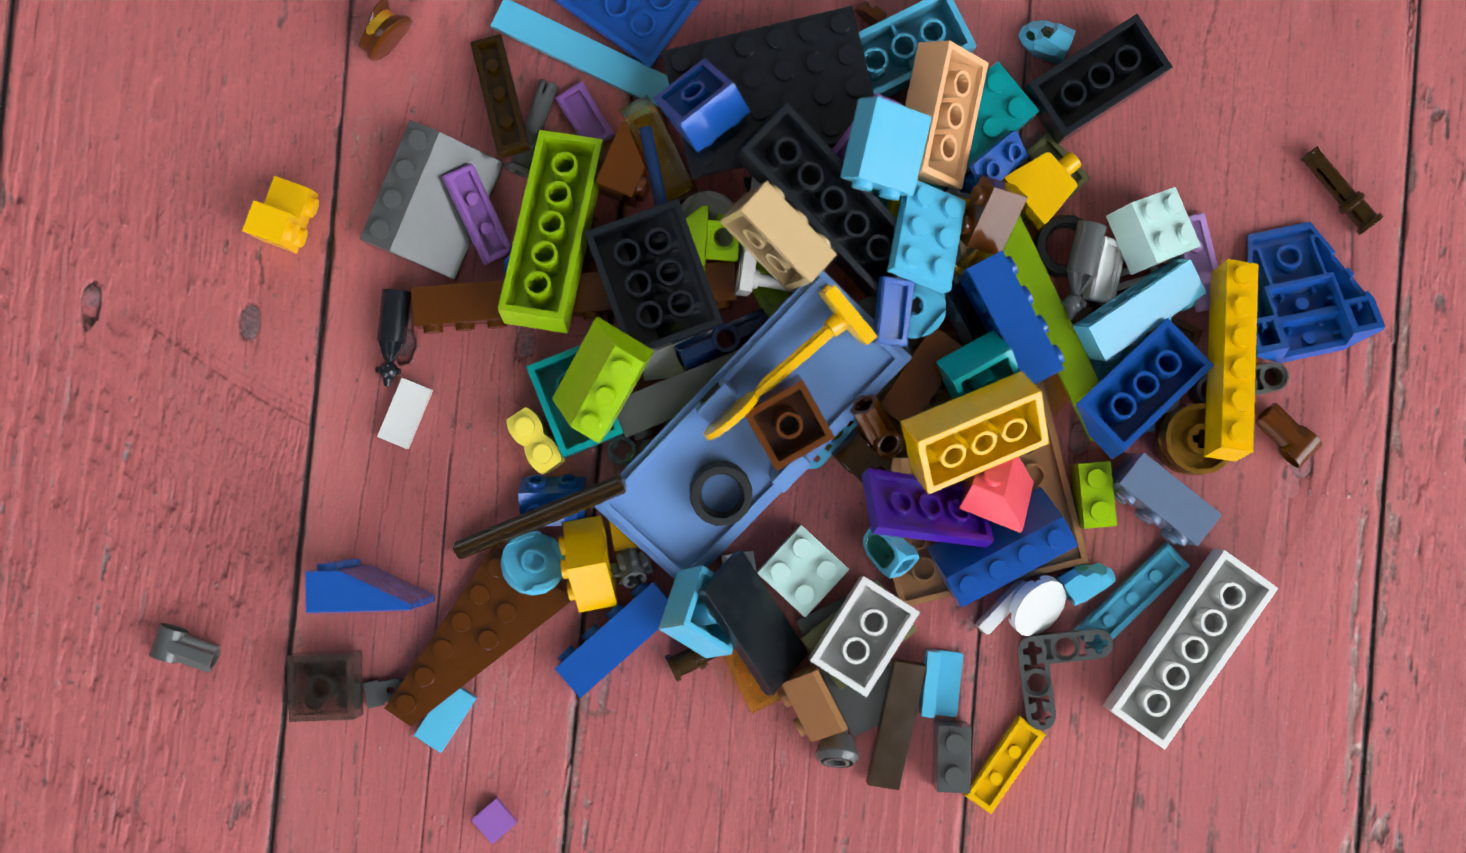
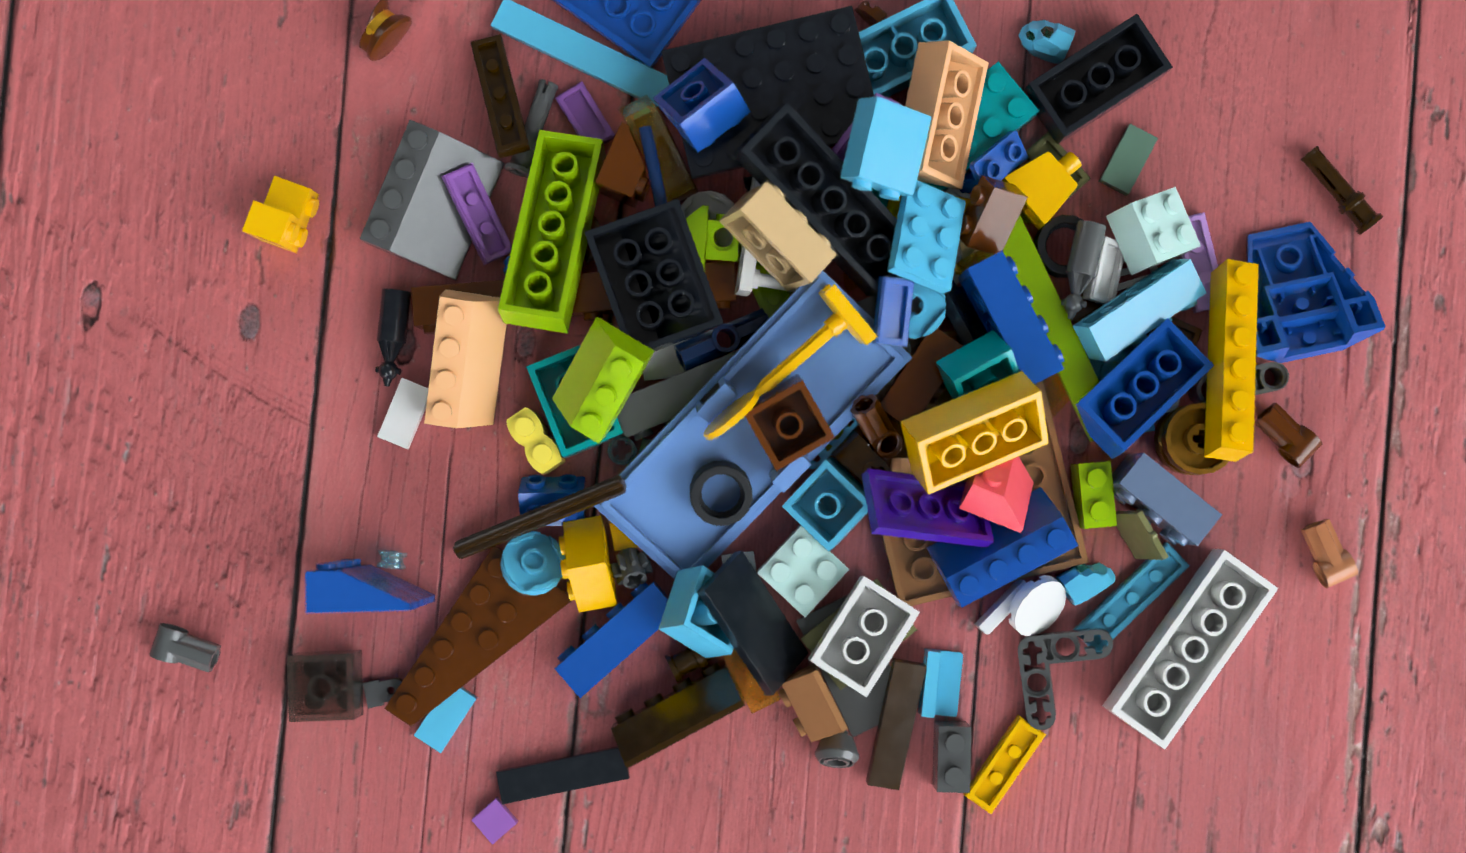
medium azure rock [863,527,919,579] -> none
none -> clear light blue bush [376,550,408,569]
none -> light nougat slope [424,289,507,428]
none -> black tile [496,746,630,805]
none -> dark brown slope [611,662,745,769]
none -> medium azure brick [782,457,868,552]
none -> sand green tile [1098,124,1158,196]
none -> olive piece [1116,510,1169,560]
none -> nougat piece [1301,519,1358,588]

